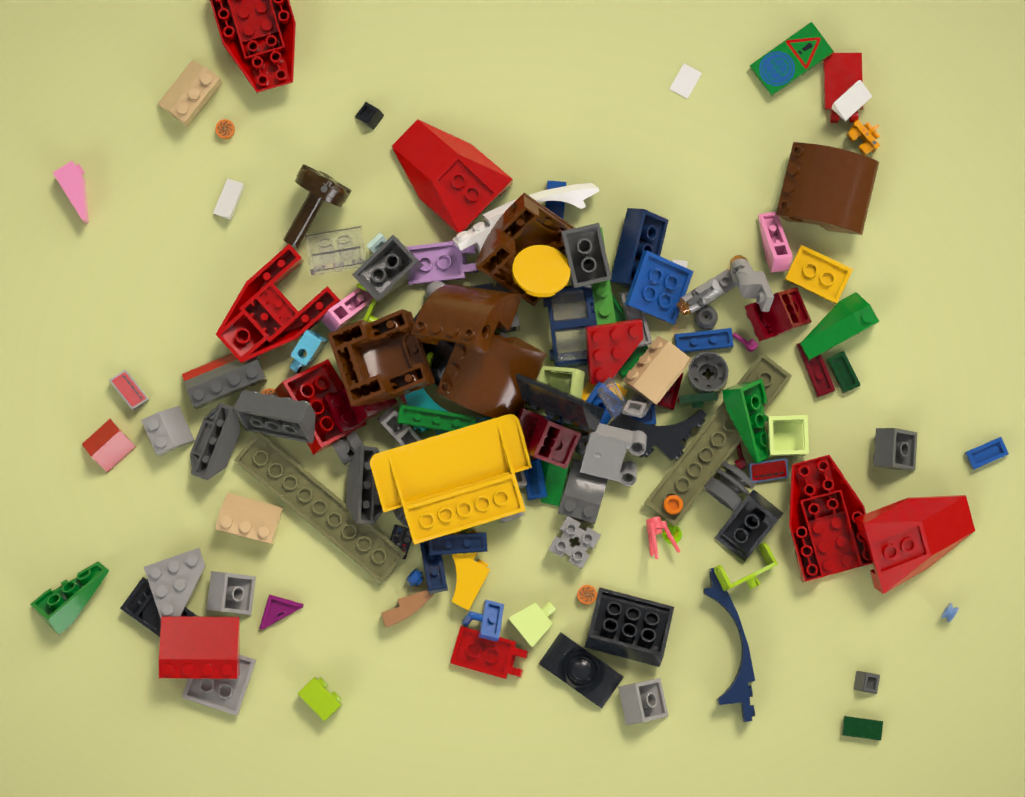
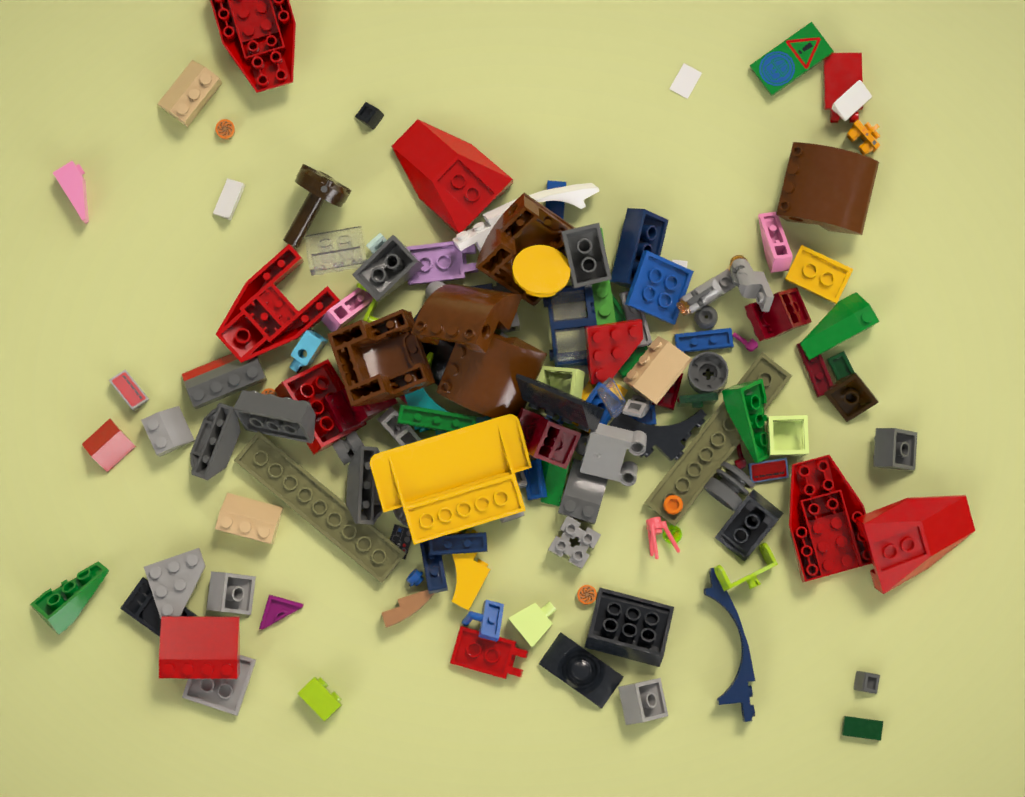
medium blue bush [941,603,959,622] -> none
blue tile [965,437,1009,470] -> none
none -> dark brown slope [824,373,879,422]

